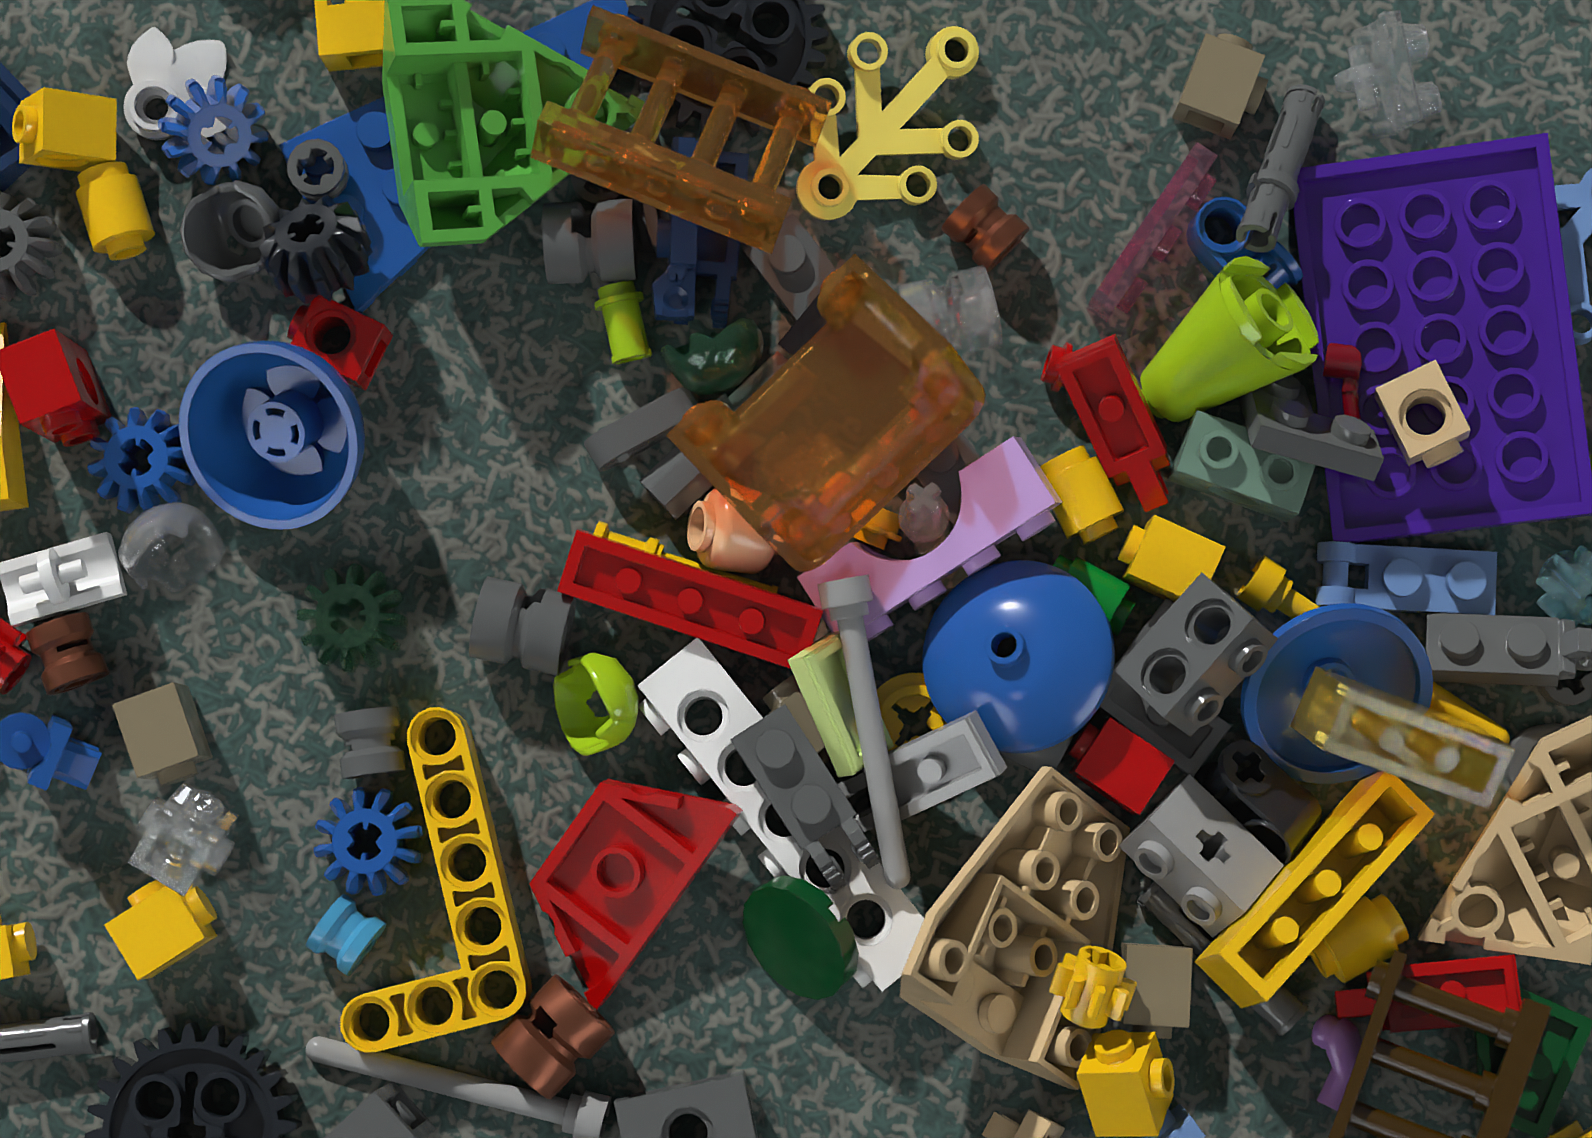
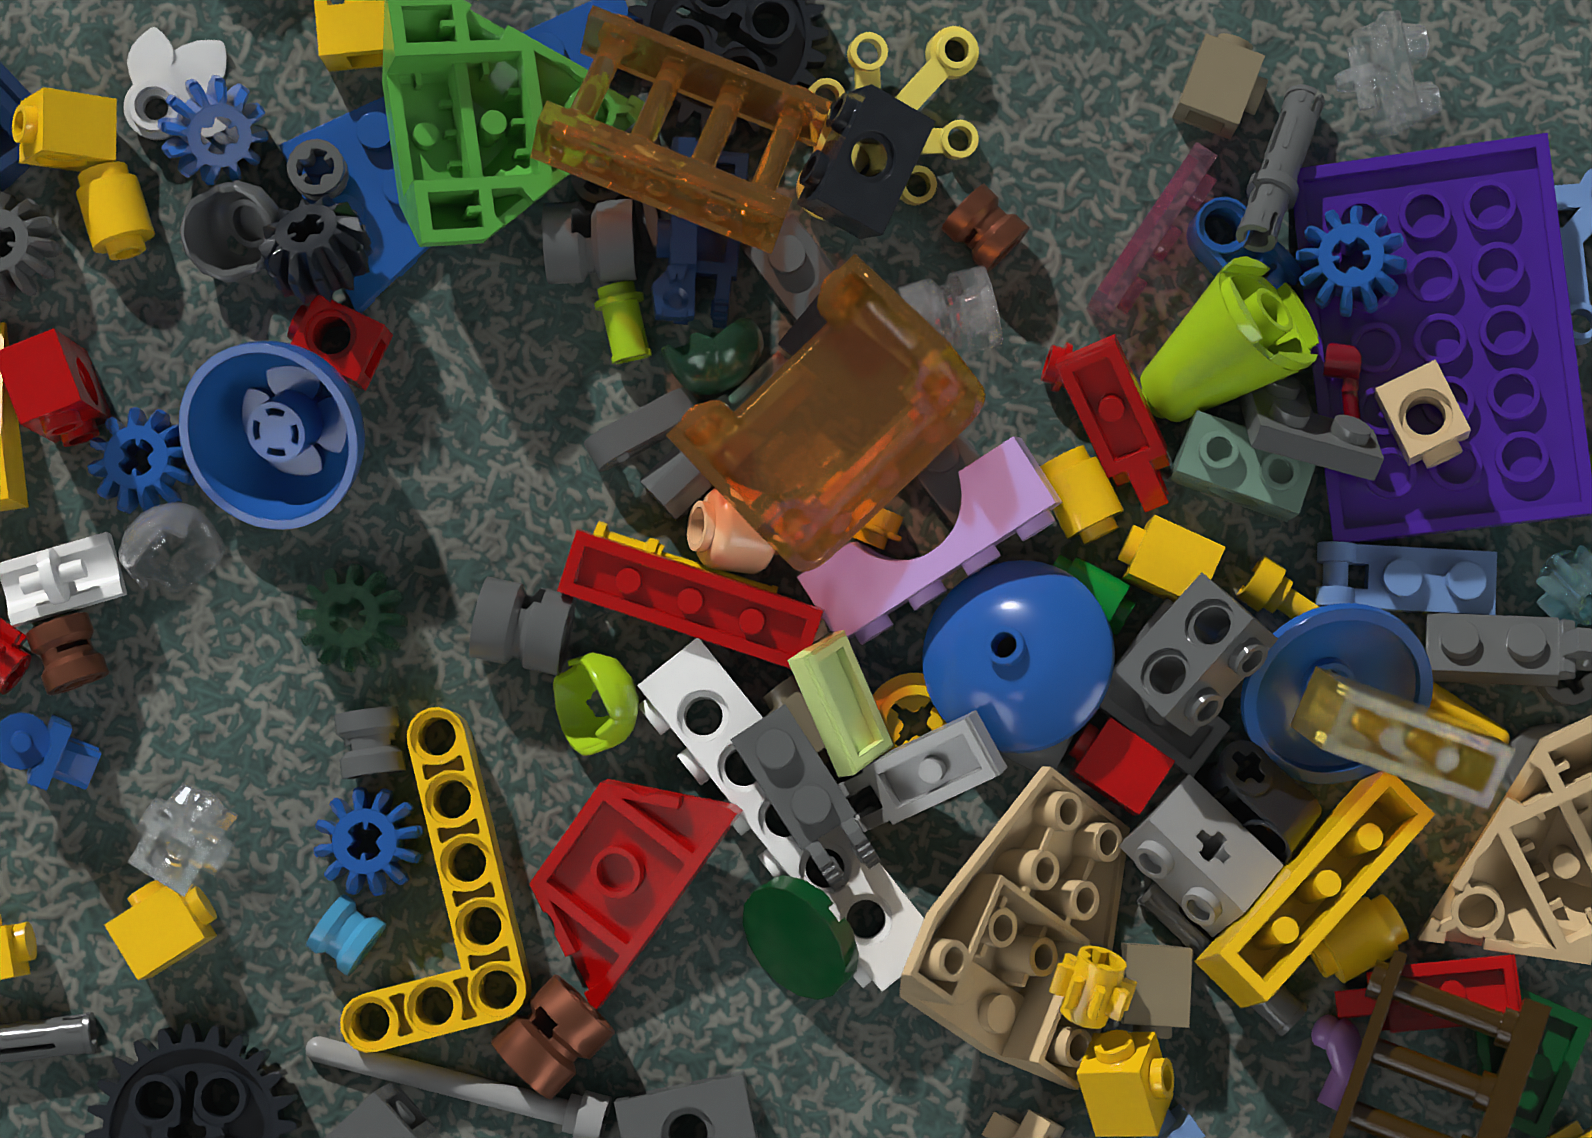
dark tan brick [112,682,213,787] -> none
light grey piece [817,574,911,889] -> none
clear axle [898,482,950,555] -> none
none -> black brick [796,84,936,239]
none -> blue gear [1296,206,1407,317]

